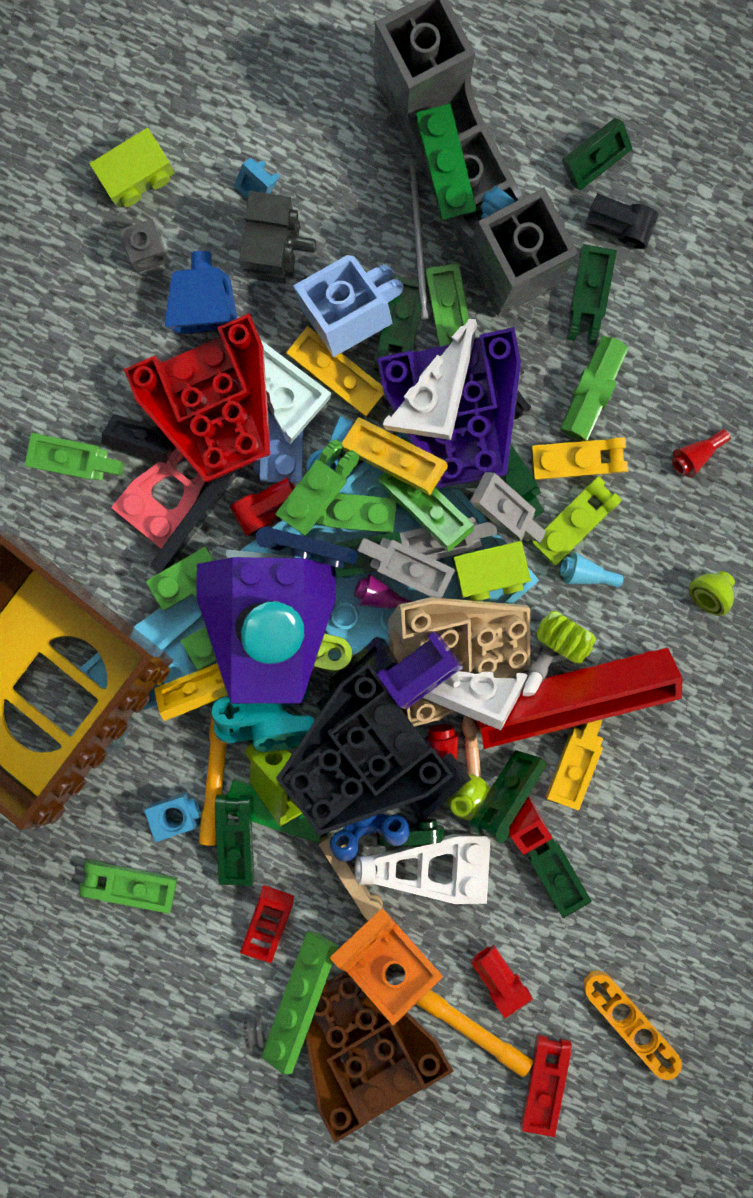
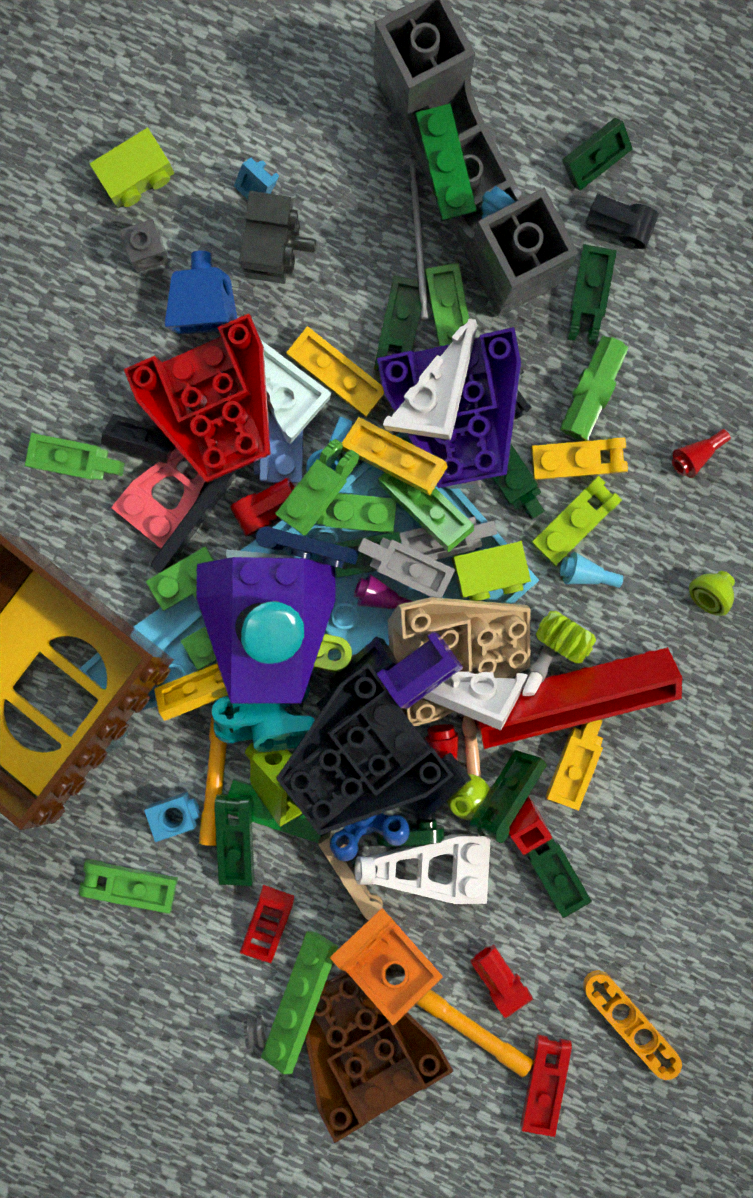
light blue hinge [293,255,404,357] -> none
light grey hinge [470,472,546,543] -> none

